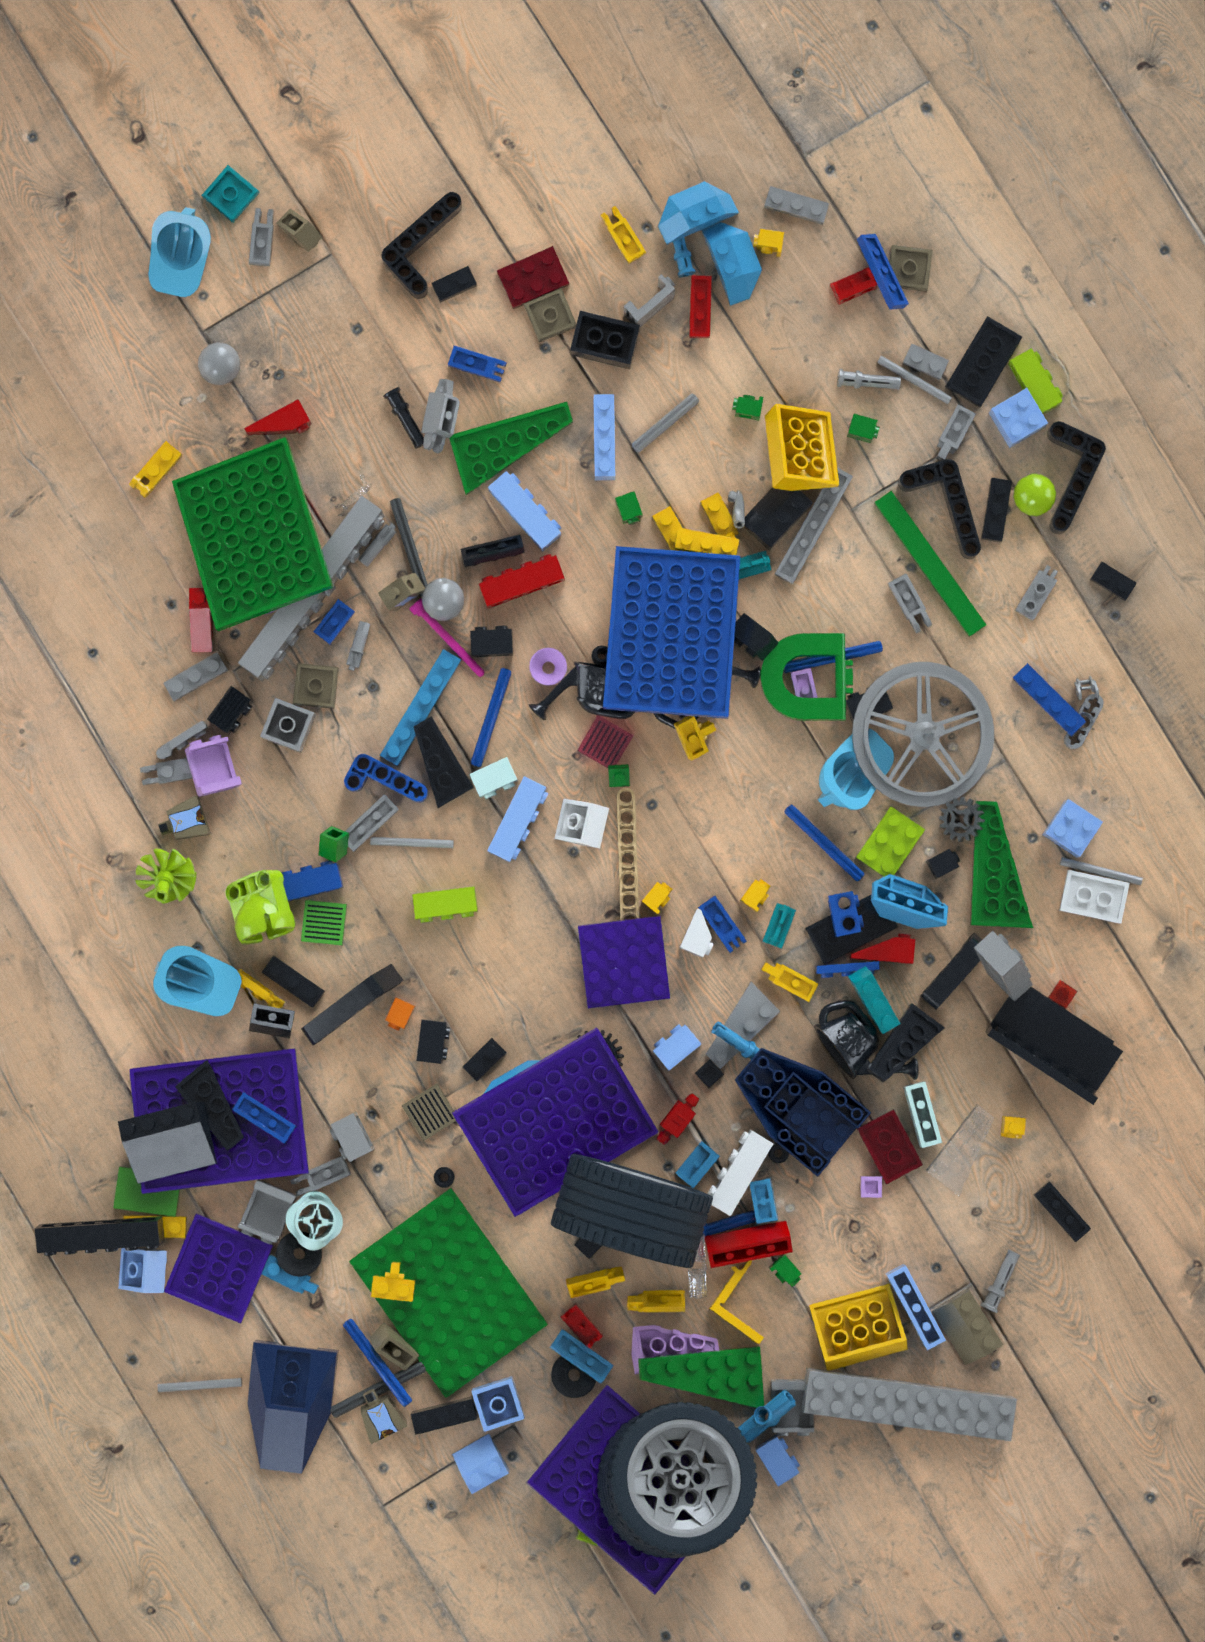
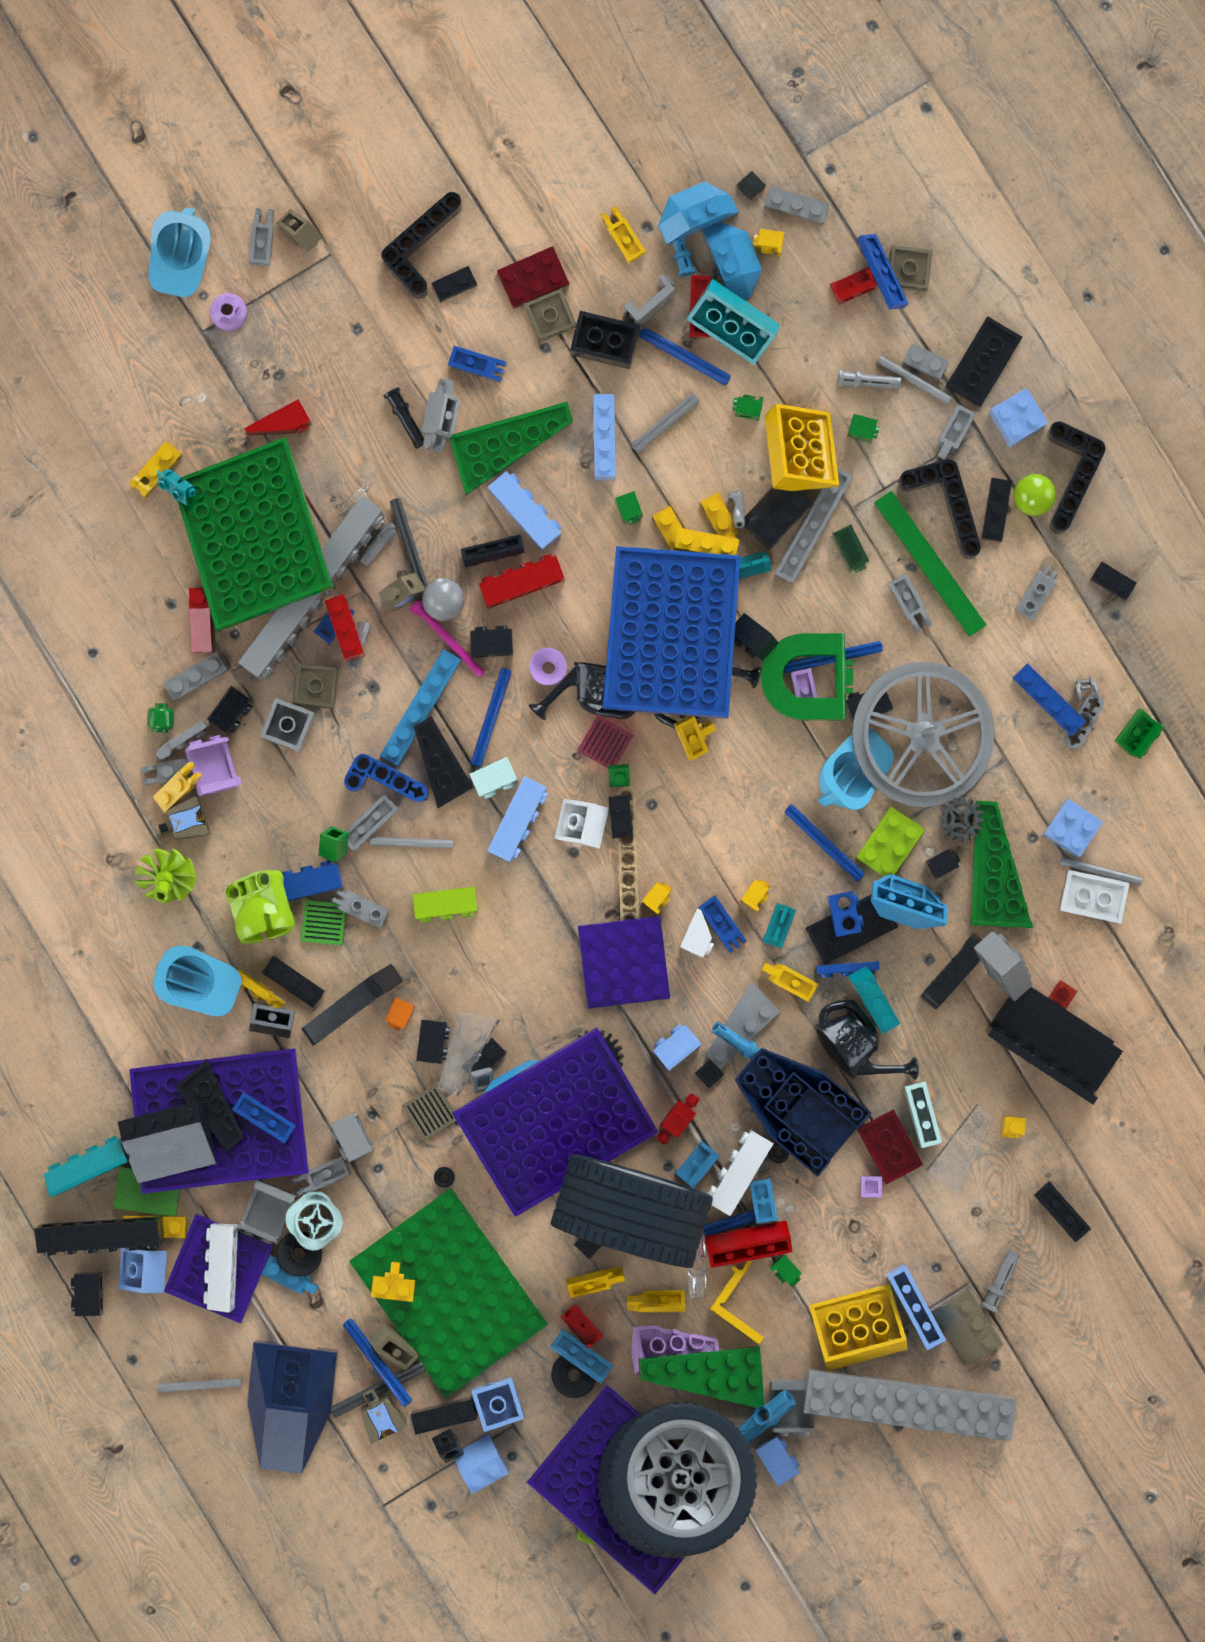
light grey piece [198,342,240,385] -> none
teal tile [201,165,260,223] -> none
black plate [591,646,608,666] -> none
red slope [850,933,916,964] -> none
black wing [867,1003,945,1082] -> none
lime brick [1008,348,1063,414] -> none
none -> teal slope [43,1136,129,1197]
none -> black brick [71,1272,103,1317]
none -> green head [147,703,174,733]
none -> yellow hinge [153,762,202,813]
none -> teal hinge [157,469,196,506]
none -> white slope [204,1223,238,1312]
none -> lavender piece [210,293,247,331]
none -> red brick [325,594,366,663]
none -> light grey hinge [331,889,389,928]
none -> black brick [432,1429,464,1463]
none -> clear wing [437,1010,500,1096]
none -> light grey tile [471,1067,493,1093]
none -> black plate [608,795,633,839]
none -> blue axle [639,327,731,385]
none -> teal slope [686,279,780,365]
none -> pearl dark grey tile [737,171,766,201]
none -> clear green brick [831,525,869,574]
none -> green bracket [1114,708,1164,759]

